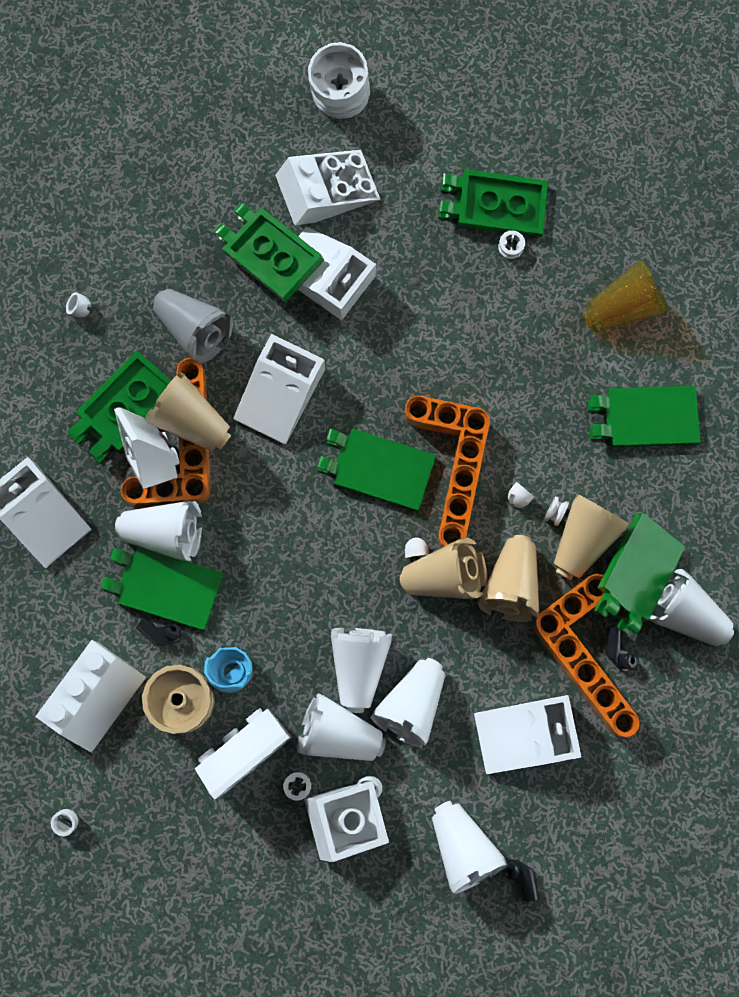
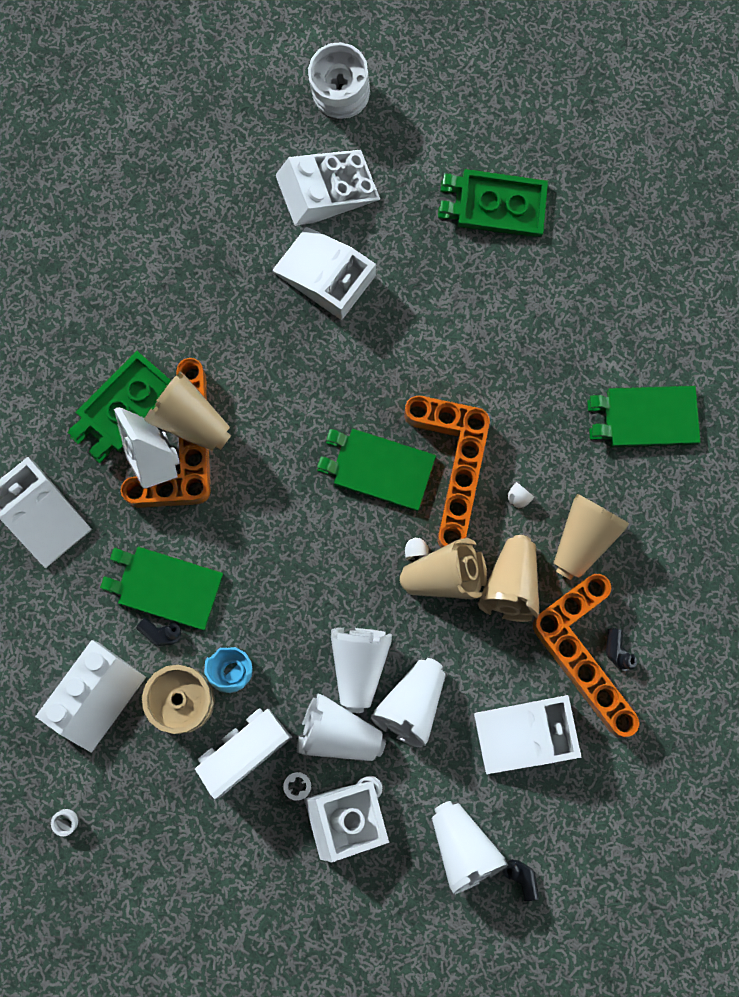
white hinge [66,292,91,318] -> none
white cone [115,501,202,561] -> none
light grey cone [153,289,234,363] -> none
green tile [214,202,324,303] -> none
white slope [233,334,325,445] -> none
white bush [498,231,525,259] -> none
white bush [544,496,569,526] -> none
clear yellow cone [582,260,668,331] -> none
green tile [595,512,685,635] -> none
white cone [649,569,734,647] -> none

